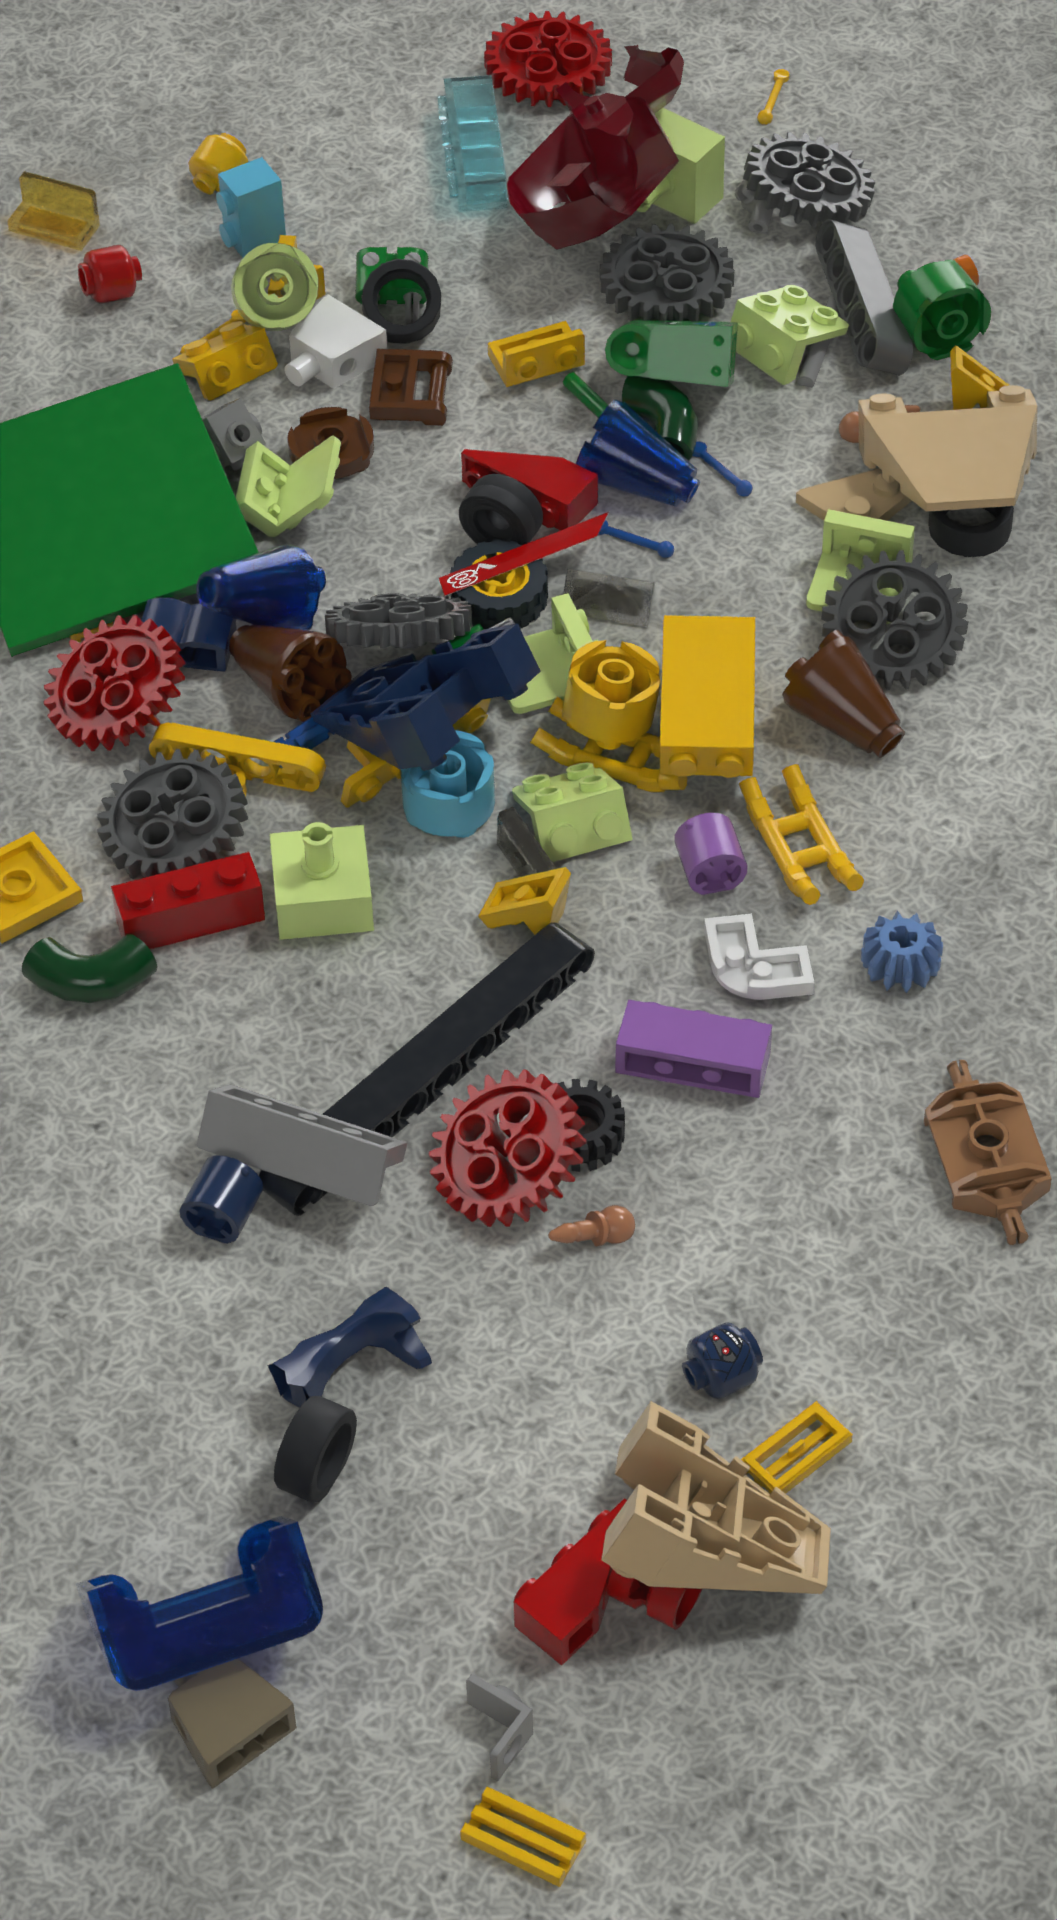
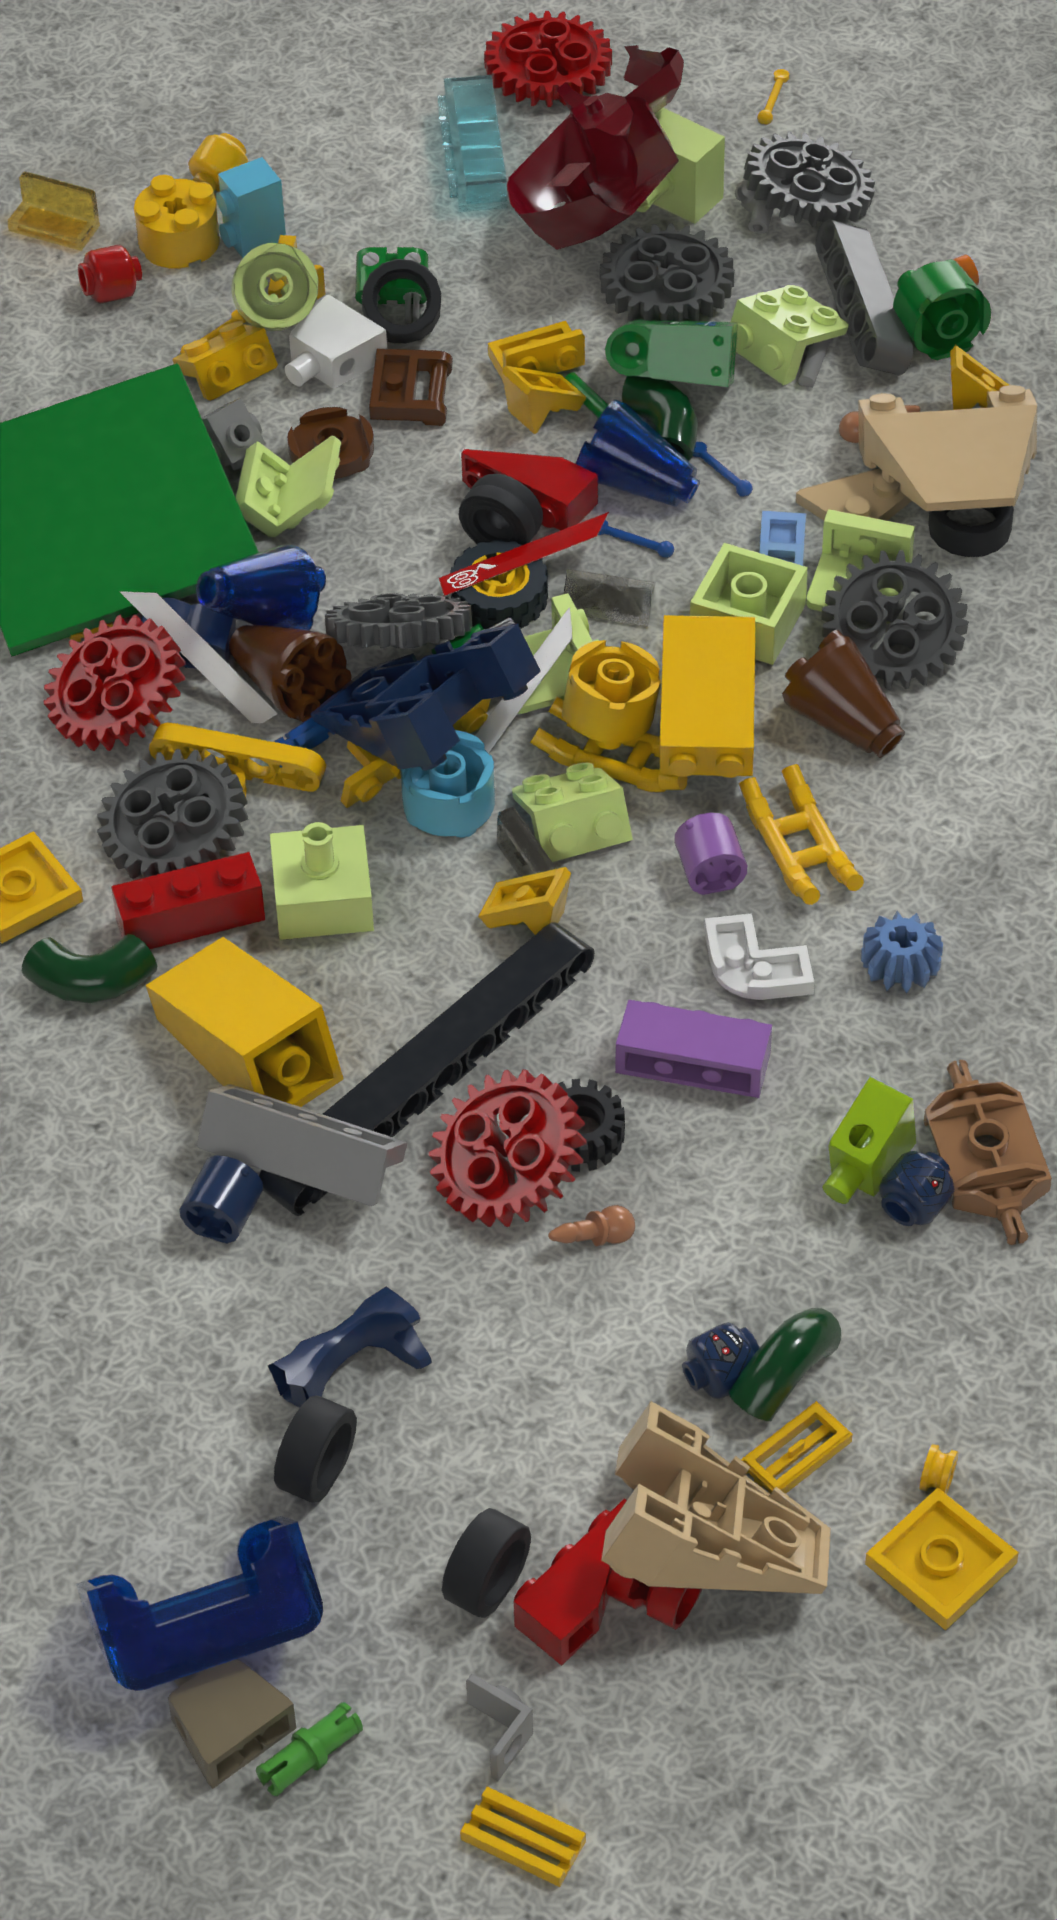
none -> white sticker [120,592,278,723]
none -> yellow brick [134,174,220,269]
none -> yellow slope [146,937,344,1107]
none -> bright green pin [256,1702,363,1796]
none -> black tyre [441,1508,531,1618]
none -> white sticker [475,607,572,753]
none -> yellow slope [502,366,586,434]
none -> yellowish green brick [690,543,808,665]
none -> dark green cylinder [728,1308,841,1421]
none -> light blue slope [759,511,806,566]
none -> lime torso [822,1077,916,1204]
none -> yellow plate [865,1487,1019,1631]
none -> dark blue head [879,1151,955,1226]
none -> yellow bush [919,1444,959,1494]

